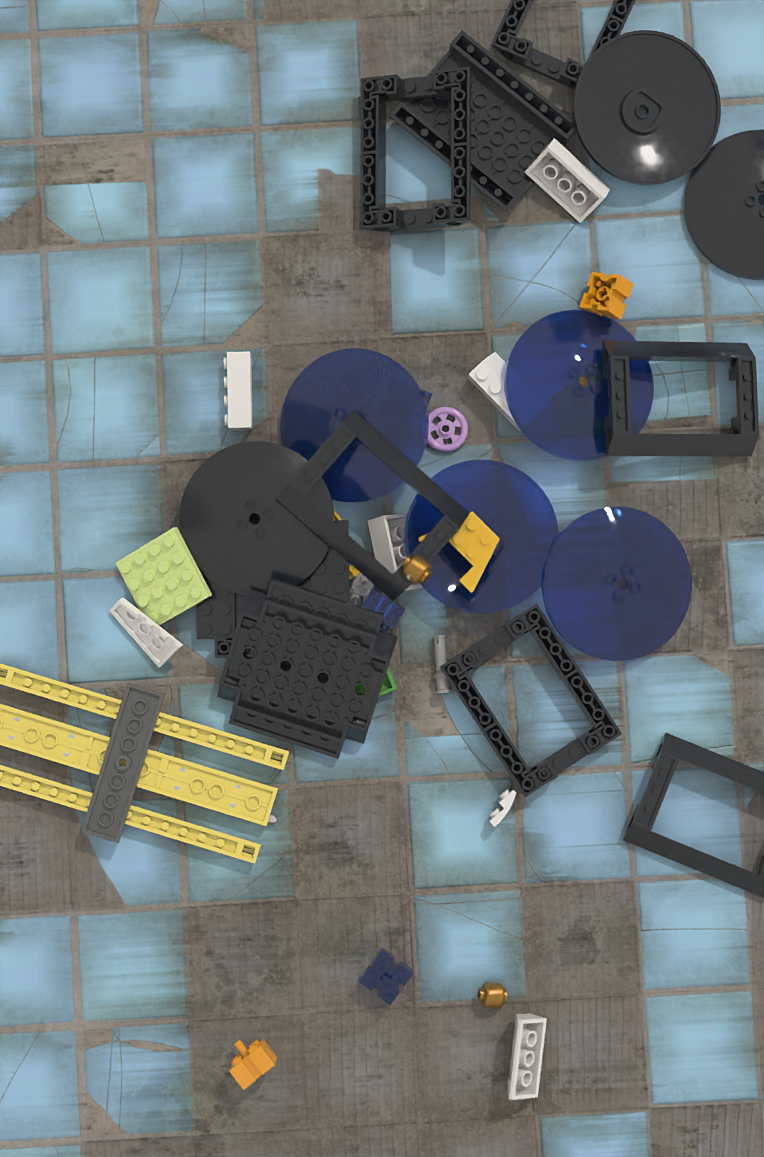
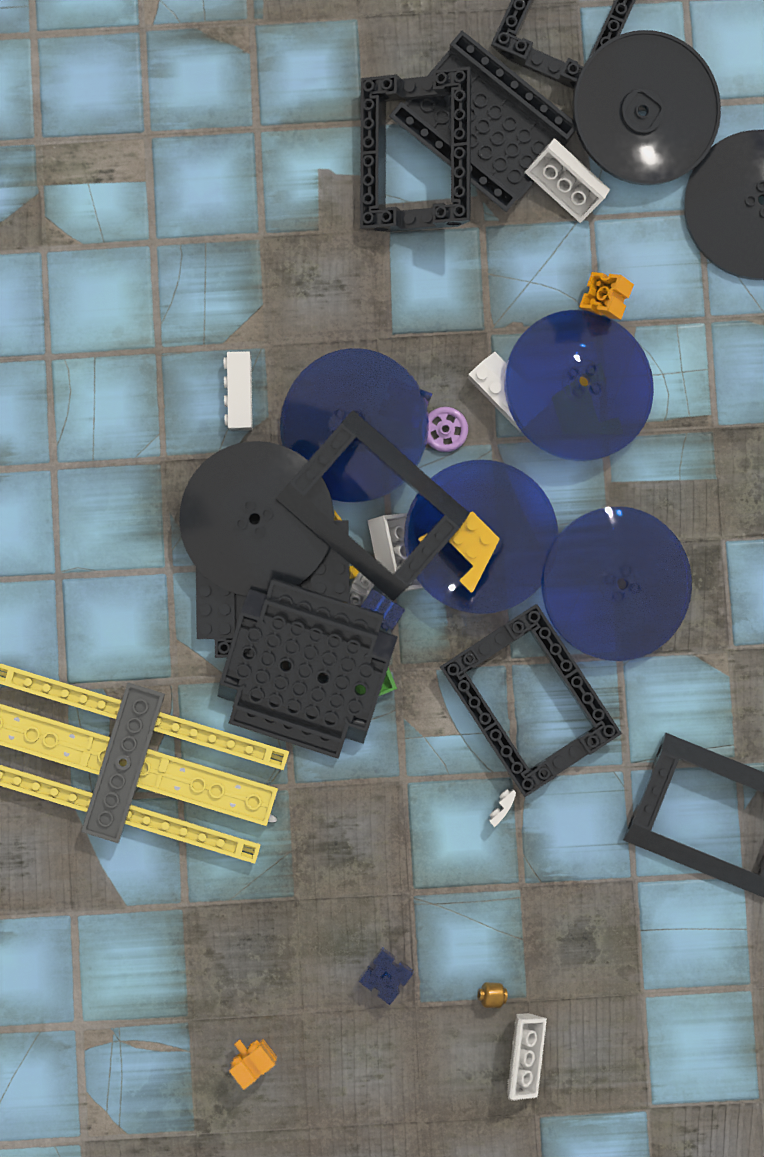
white wing [109,598,183,668] -> none
yellowish green plate [115,527,212,626] -> none
pearl gold head [402,555,432,584] -> none
light grey pin [432,635,453,694] -> none
black slope [602,340,759,456] -> none

